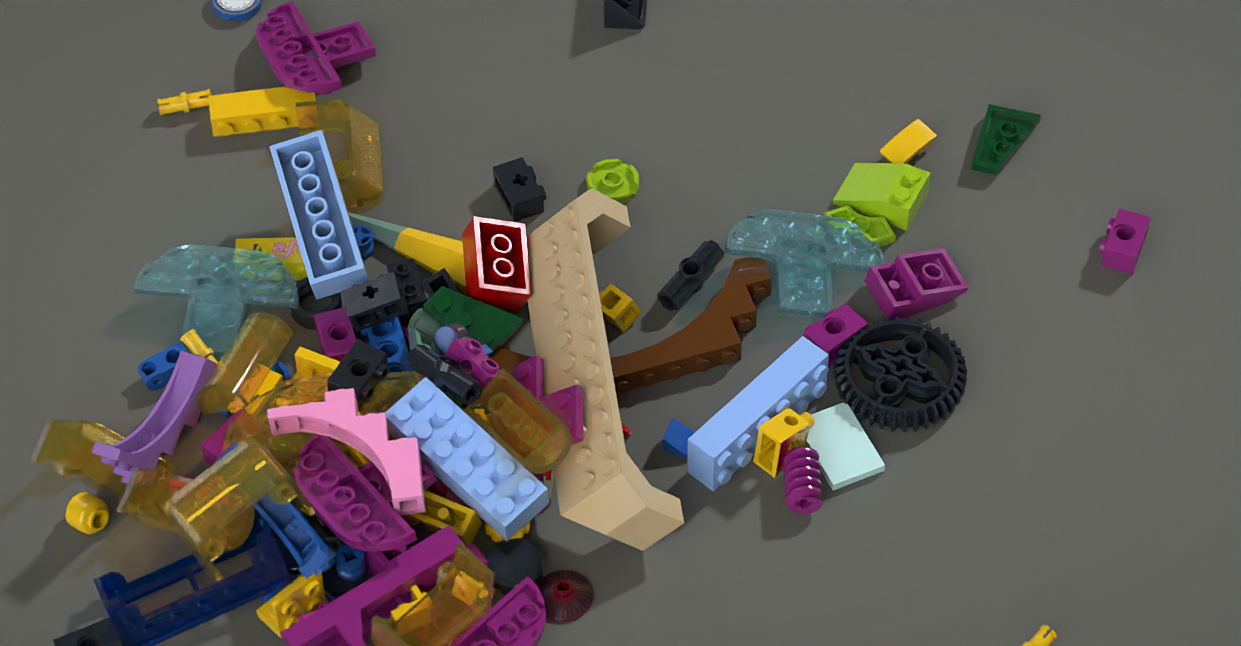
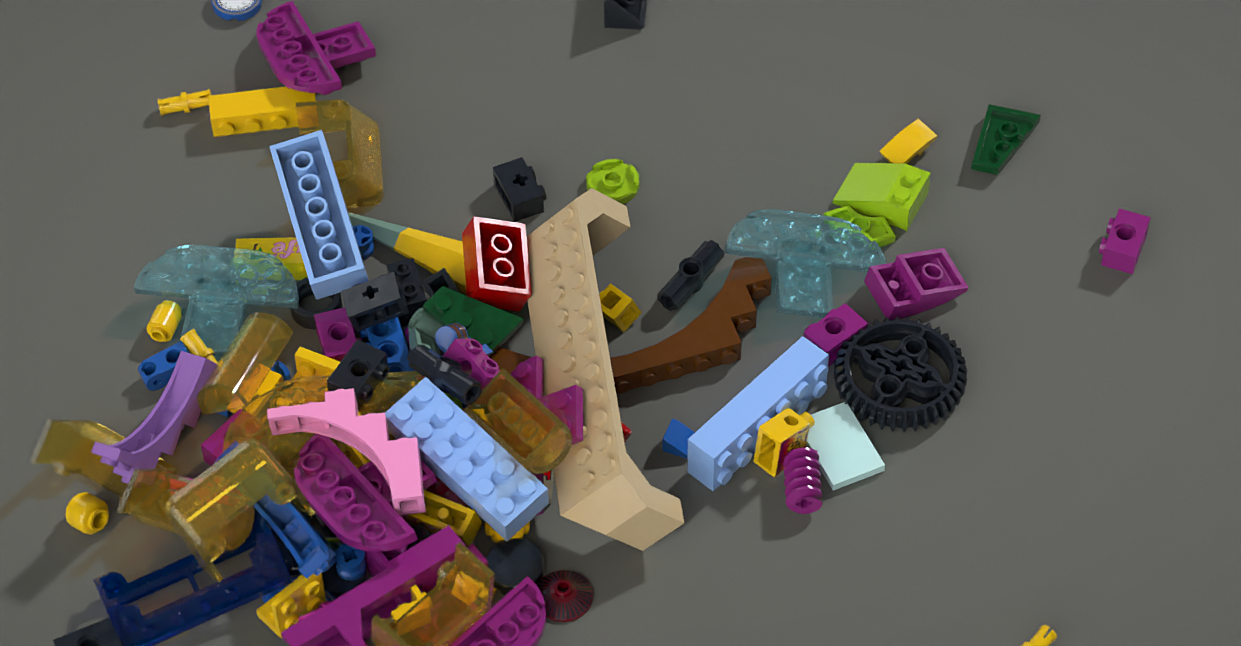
none -> yellow brick [146,300,182,342]

